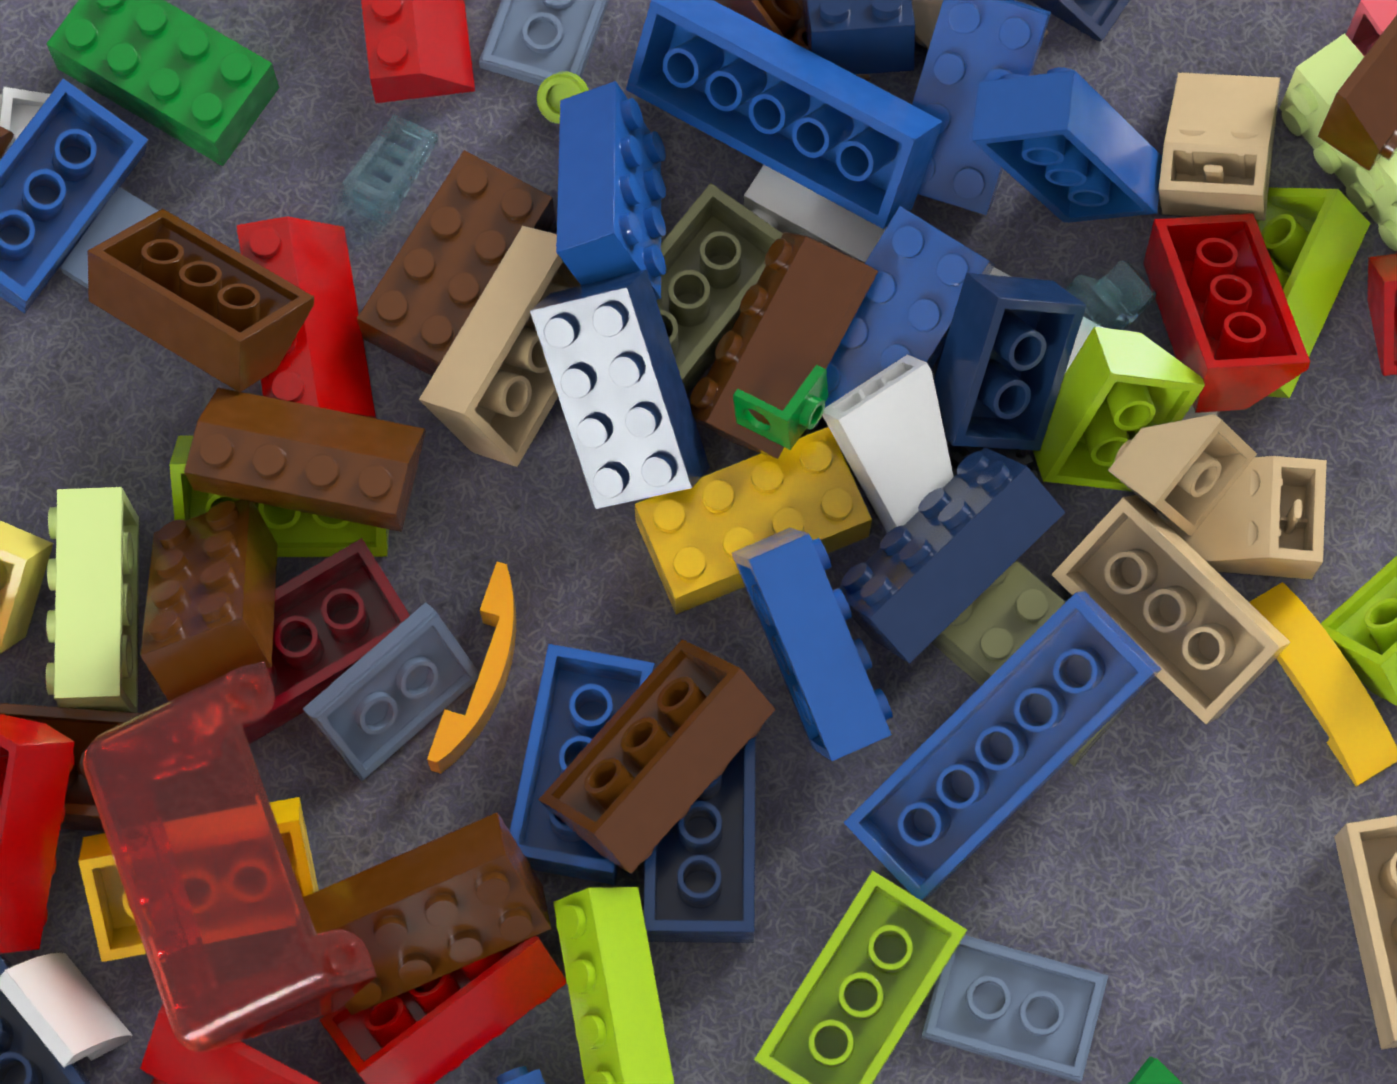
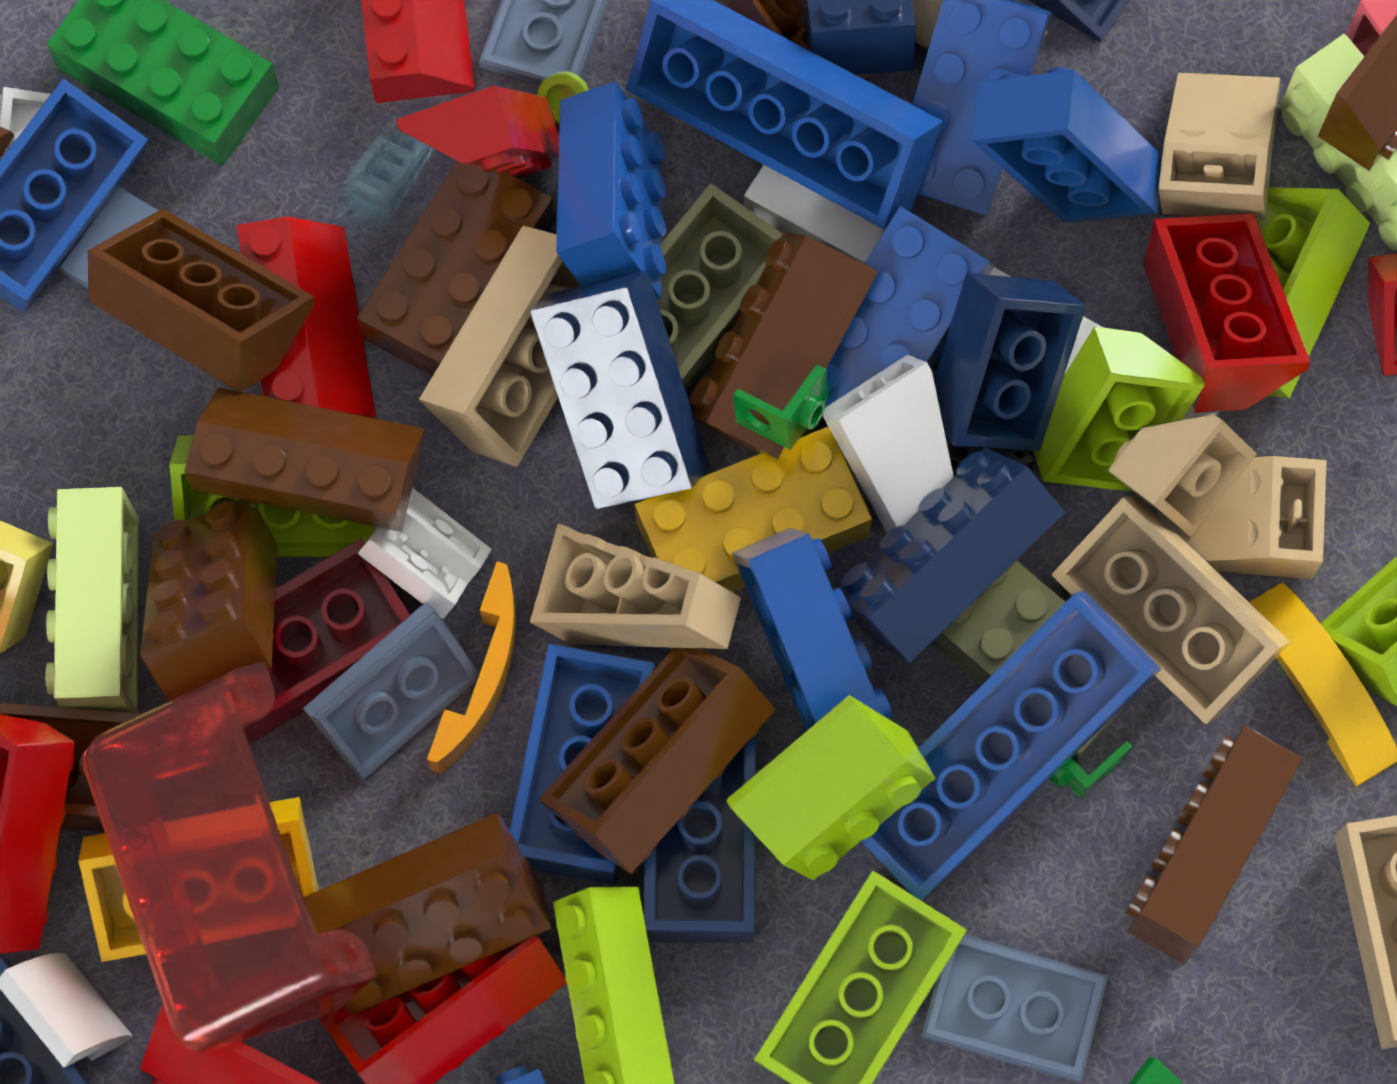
clear light blue bracket [1066,260,1156,330] -> none
none -> white slope [358,488,492,619]
none -> red slope [395,86,559,177]
none -> tan wedge [530,524,741,649]
none -> lime slope [726,695,935,880]
none -> green bracket [1050,741,1133,799]
none -> reddish brown brick [1125,726,1303,964]

